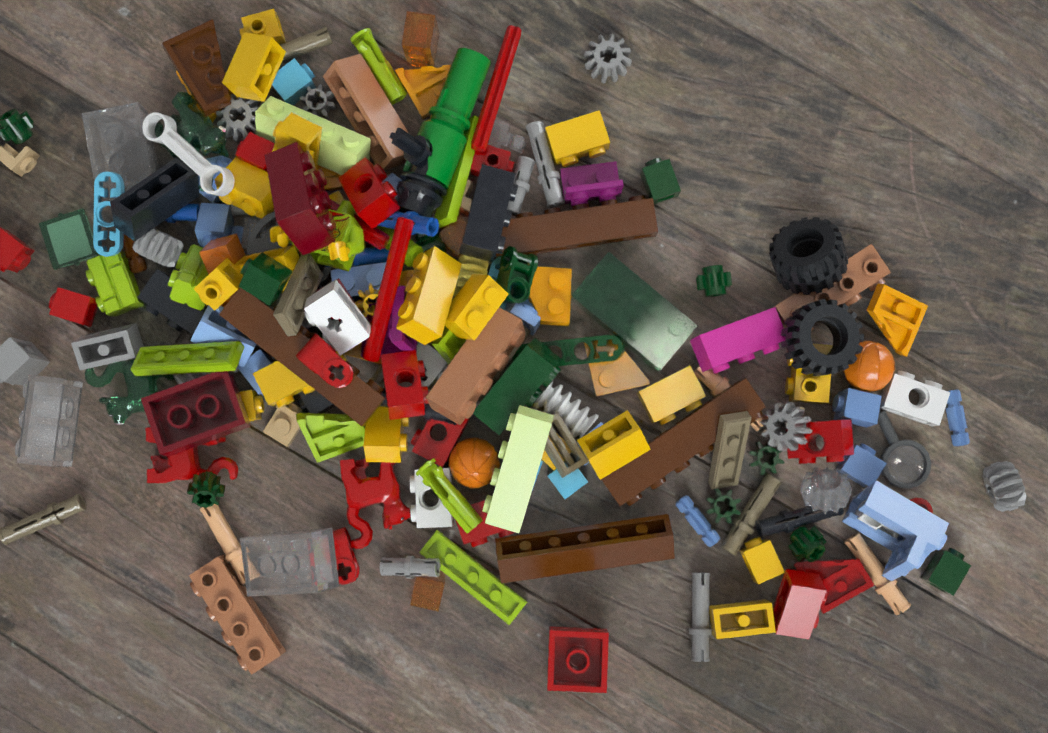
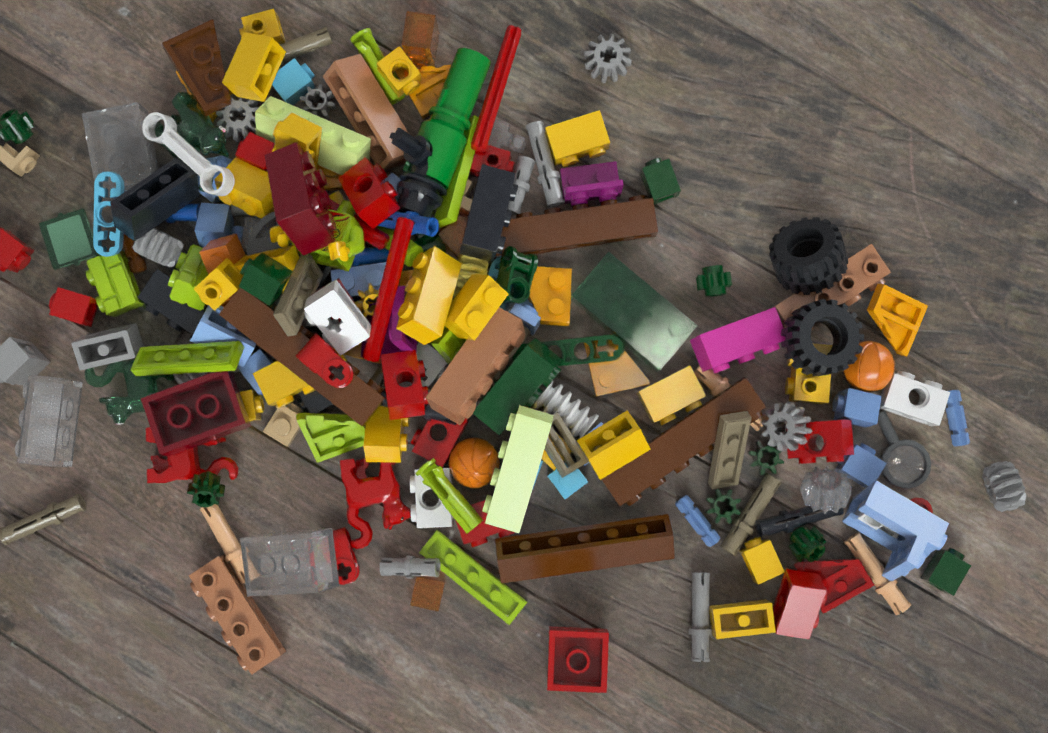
none -> yellow brick [376,46,421,98]

